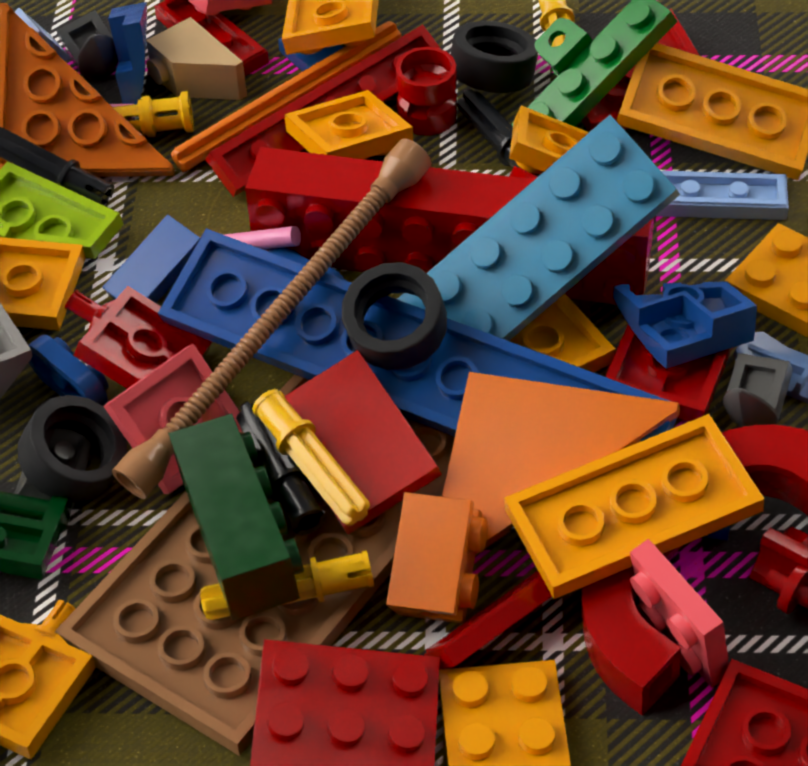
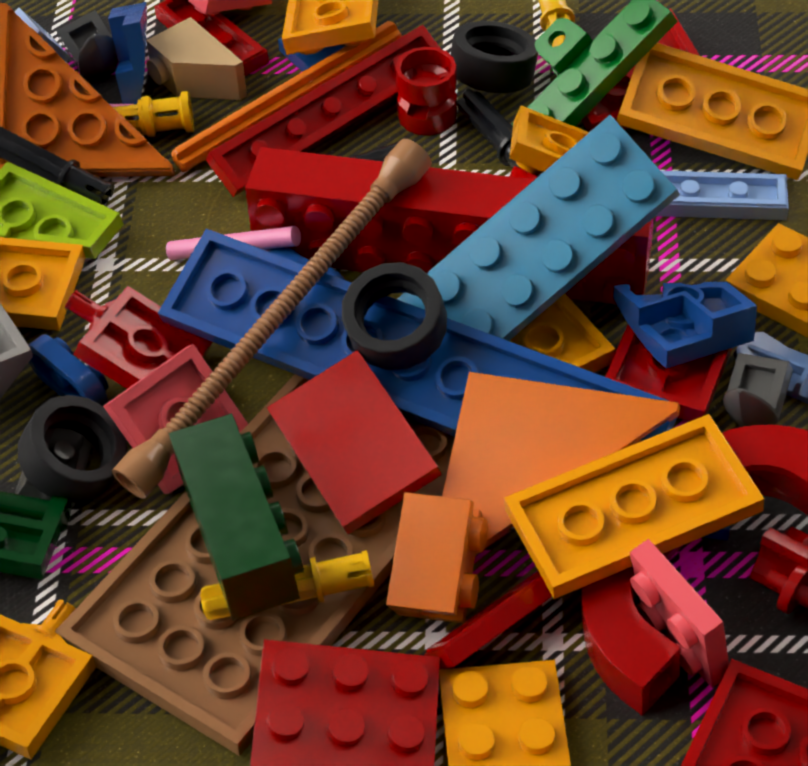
tile [102,214,200,303] -> none
black axle [236,401,326,535] -> none
yellow axle [252,389,370,526] -> none
light orange plate [284,90,413,159] -> none

